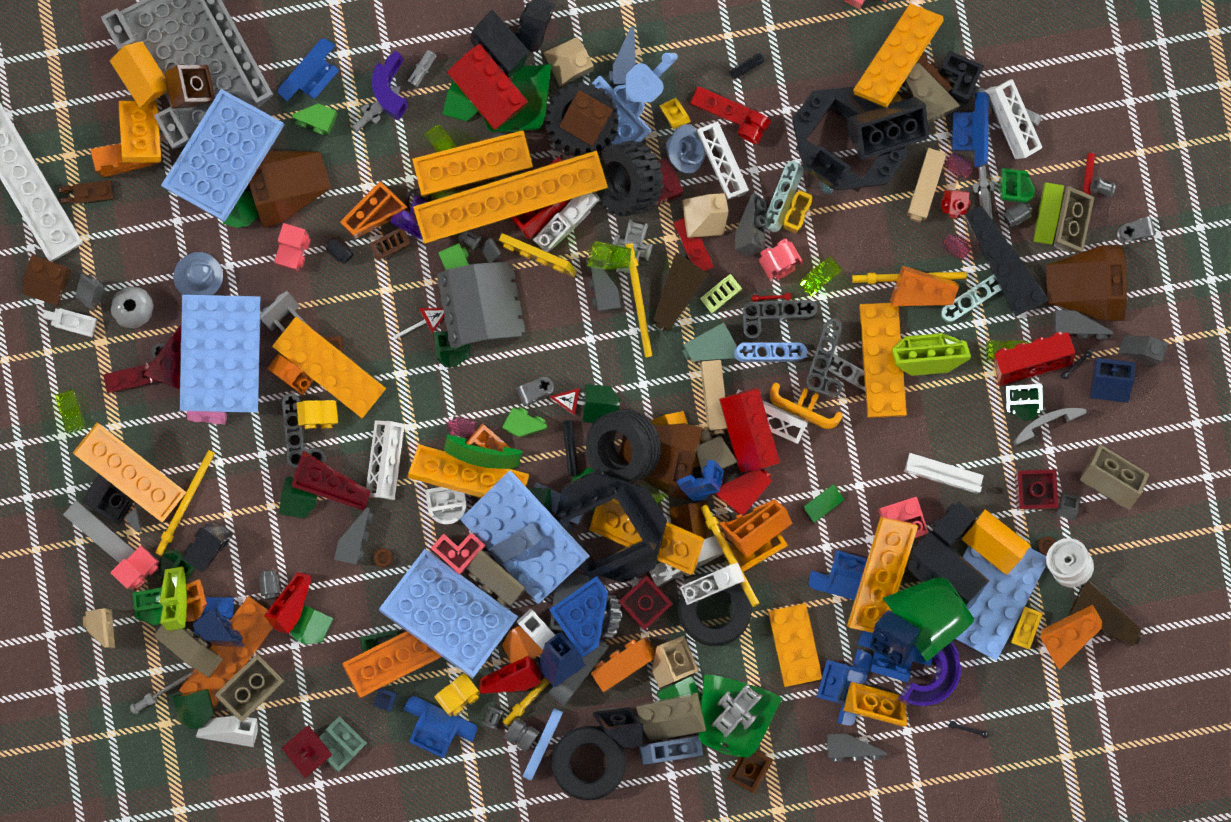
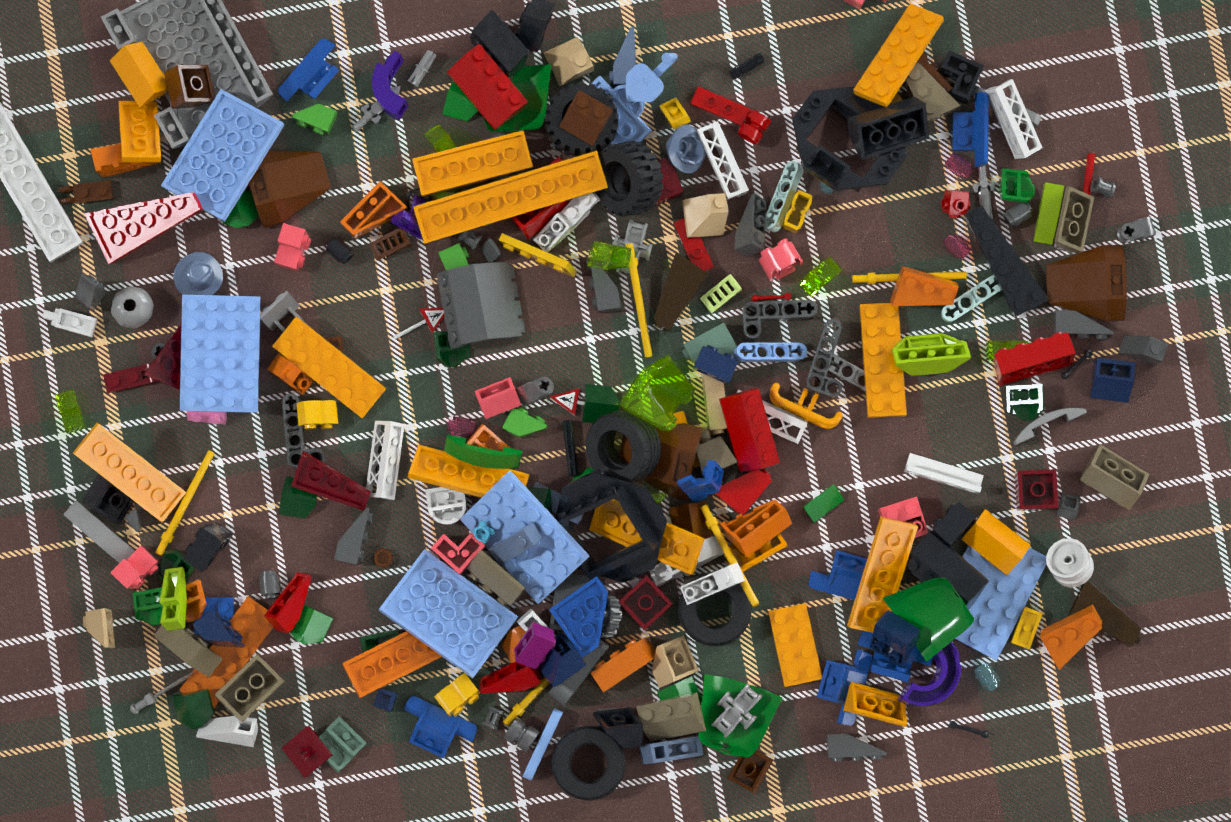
reddish brown slope [22,255,71,306] -> none
tan brick [907,148,947,222] -> none
reddish brown tile [1037,536,1056,556] -> none
none -> wing [84,192,203,264]
none -> medium azure plate [473,521,495,543]
none -> coral slope [475,377,521,419]
none -> magenta brick [514,622,556,669]
none -> clear neon green windscreen [619,354,696,431]
none -> dark blue brick [693,345,738,385]
none -> clear light blue brick [974,662,1001,692]

